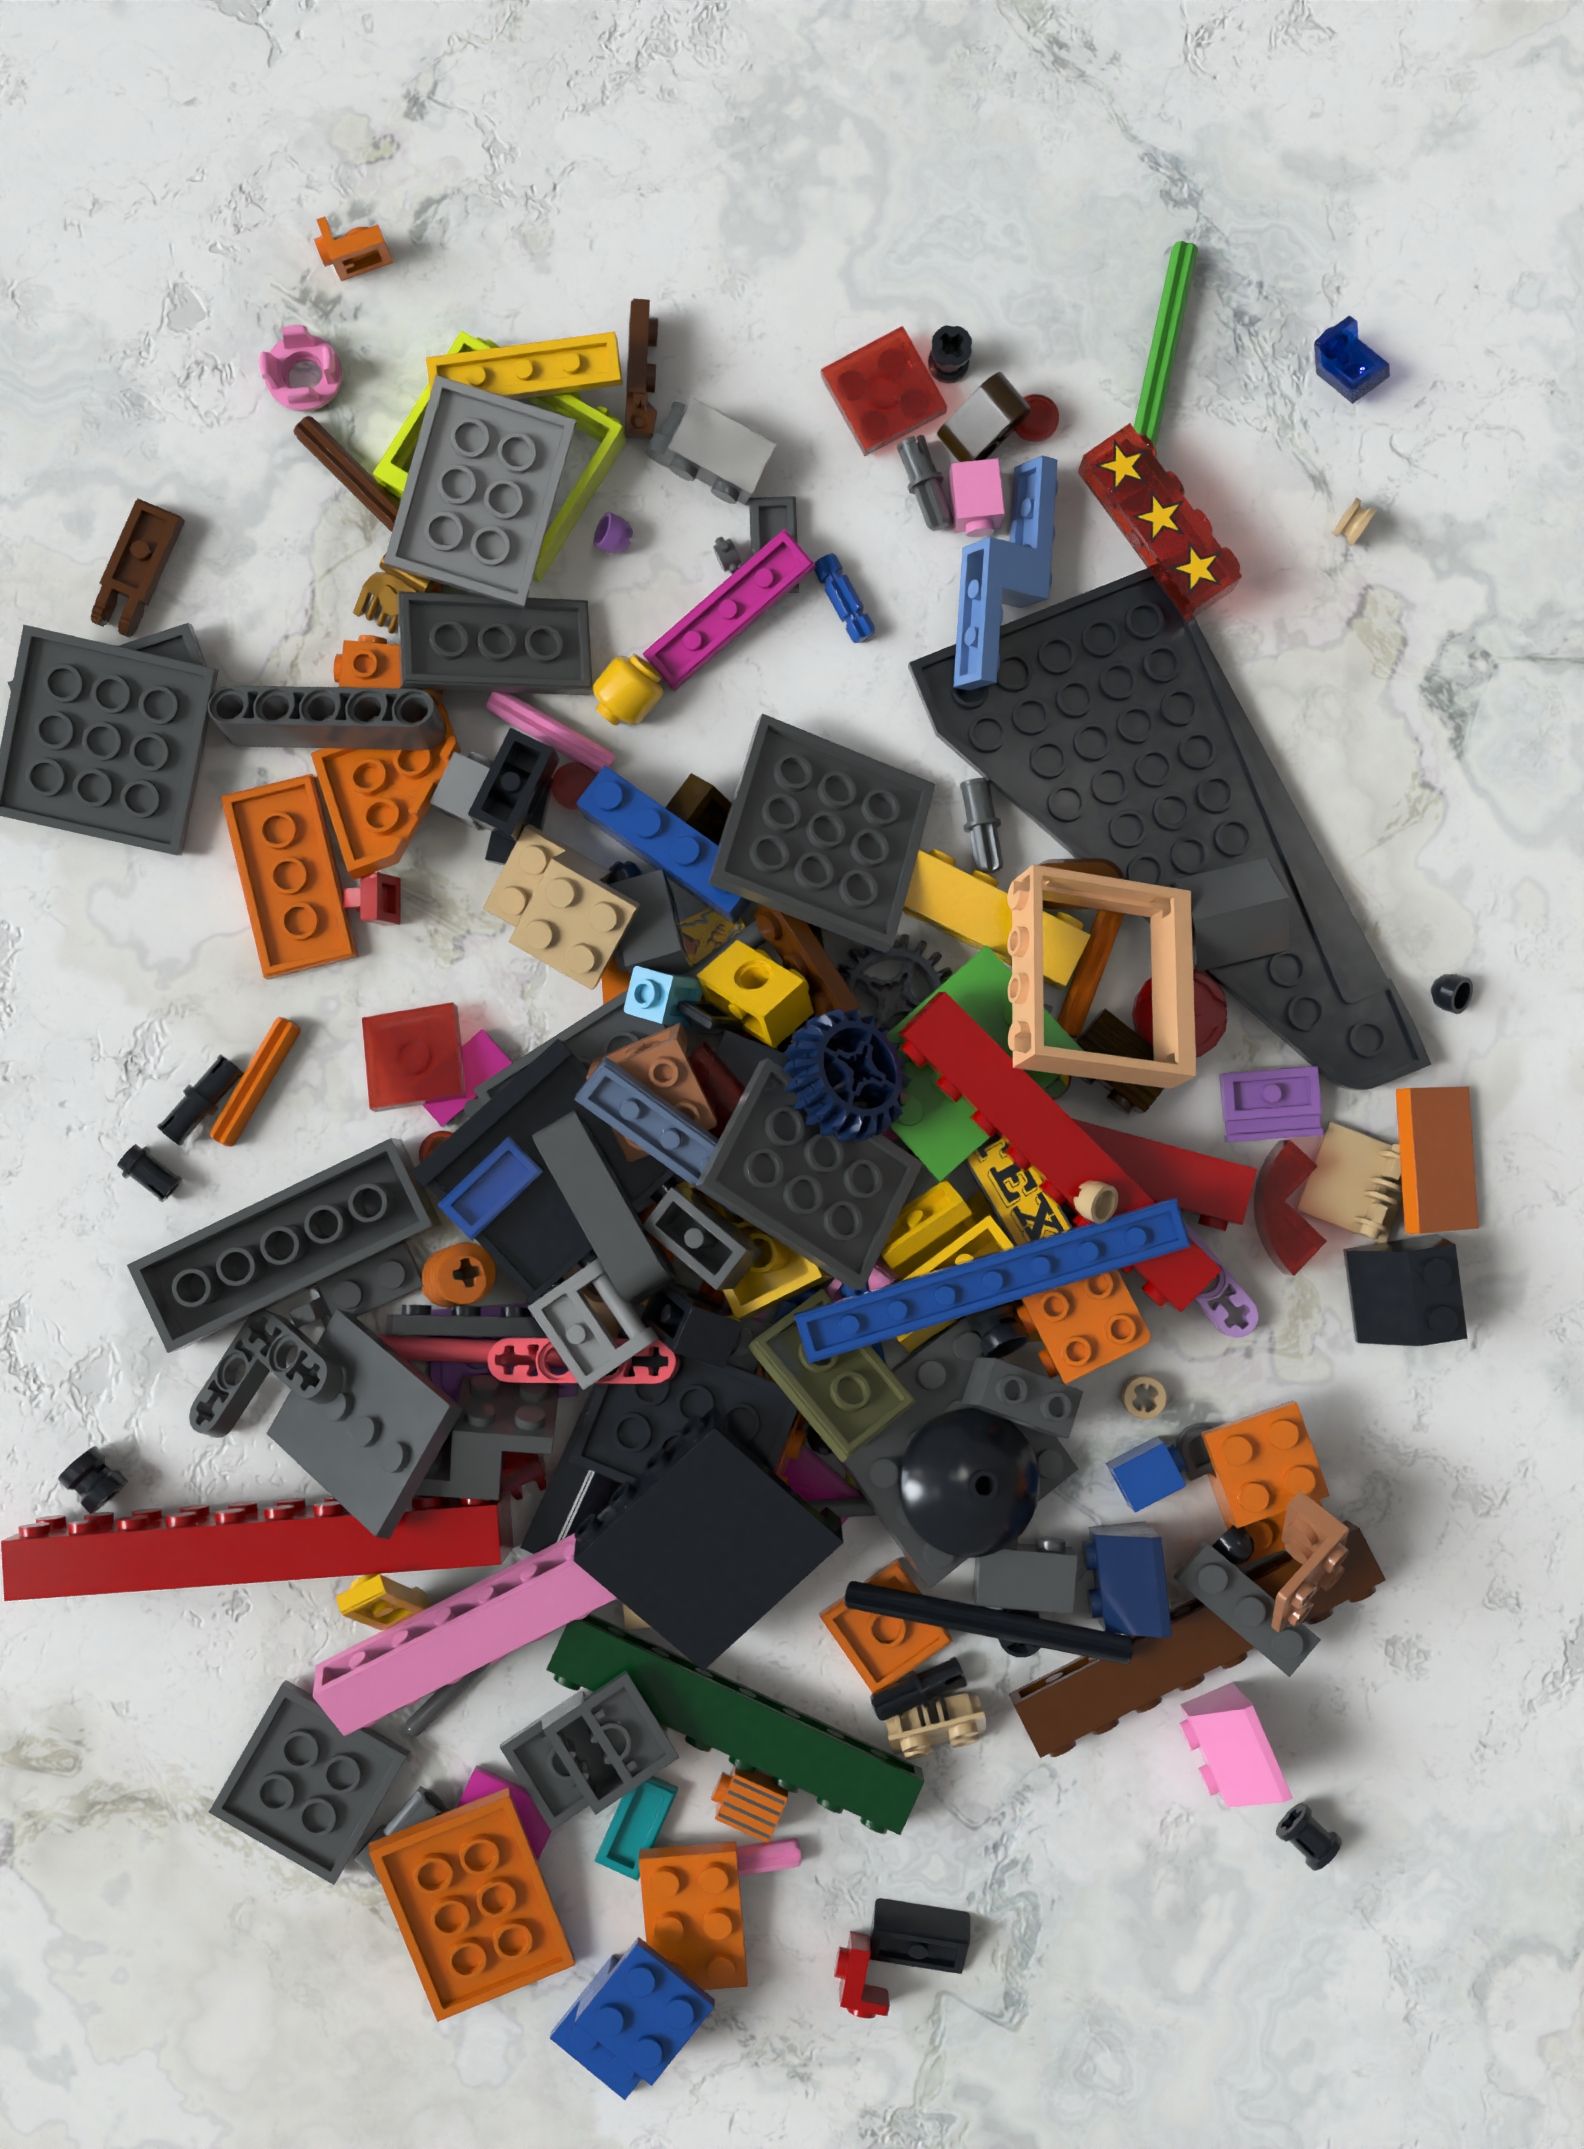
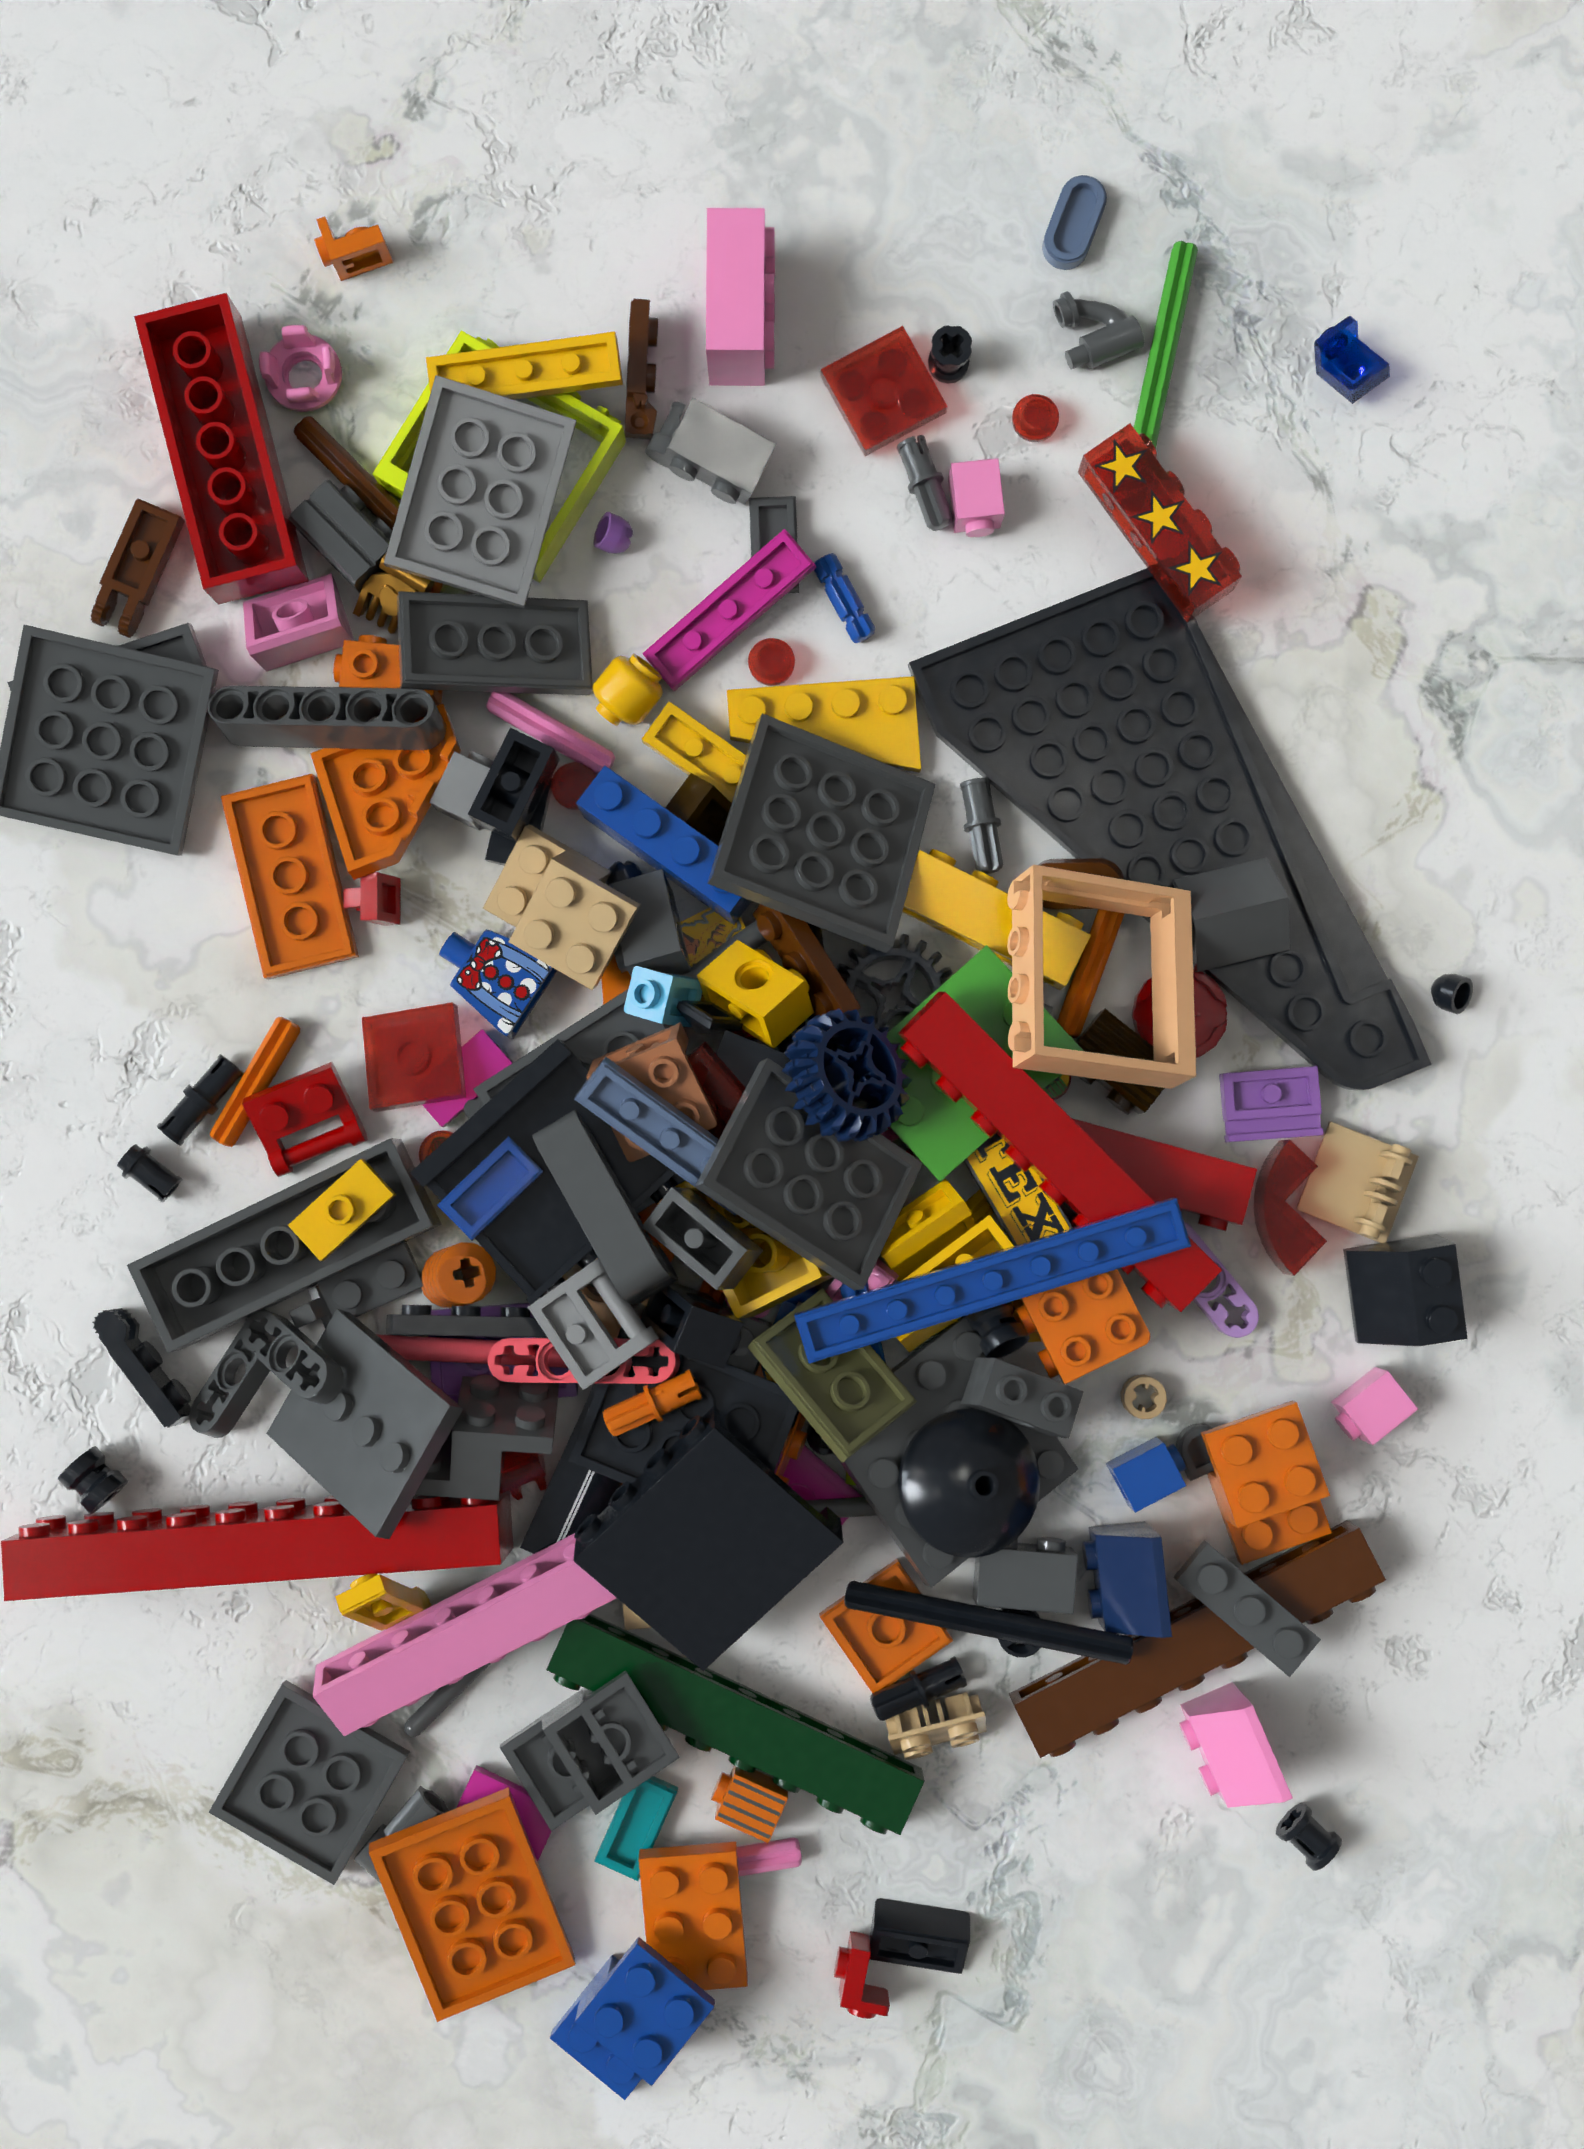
dark grey piece [713,537,742,574] -> none
beam [937,372,1032,462] -> none
medium blue bracket [953,455,1058,690] -> none
tan hinge [1073,1180,1118,1224] -> none
black hinge [1212,1525,1254,1565] -> none
nougat bracket [1271,1490,1349,1633] -> none
tan bush [1332,497,1376,546] -> none
orange tile [1396,1086,1479,1234] -> none
none -> black hinge [92,1308,191,1428]
none -> red brick [134,293,309,605]
none -> red plate [242,1062,368,1177]
none -> bright pink slope [243,573,354,672]
none -> dark grey brick [288,480,392,594]
none -> yellow plate [288,1159,396,1261]
none -> torso [439,929,558,1039]
none -> orange axle [603,1369,703,1436]
none -> yellow plate [642,701,746,803]
none -> bright pink brick [706,208,775,386]
none -> yellow wing [727,676,921,773]
none -> clear red plate [748,638,795,686]
none -> sand blue tile [1042,175,1107,270]
none -> dark grey plant [1053,291,1144,369]
none -> bright pink brick [1331,1367,1418,1445]

